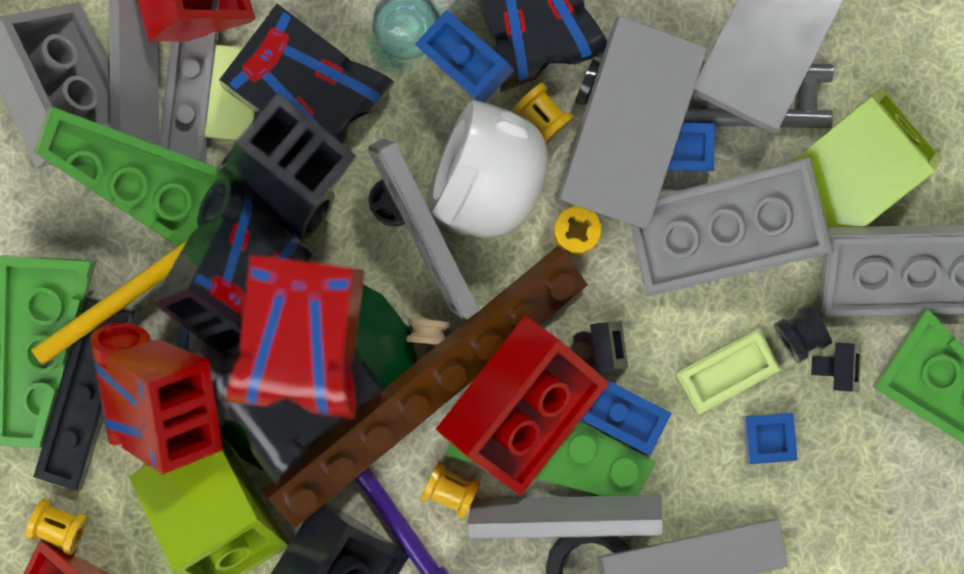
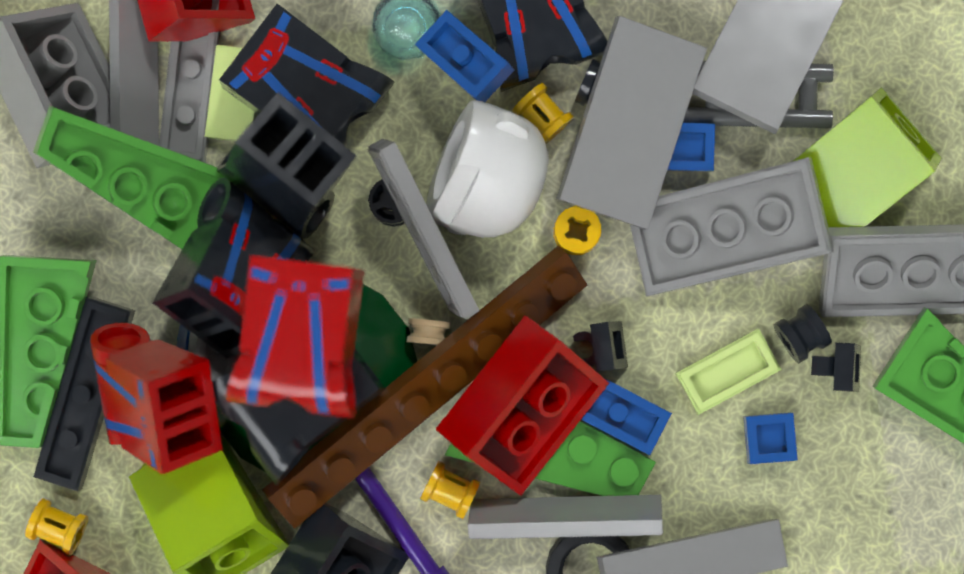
yellow bar [31,240,187,365] -> none

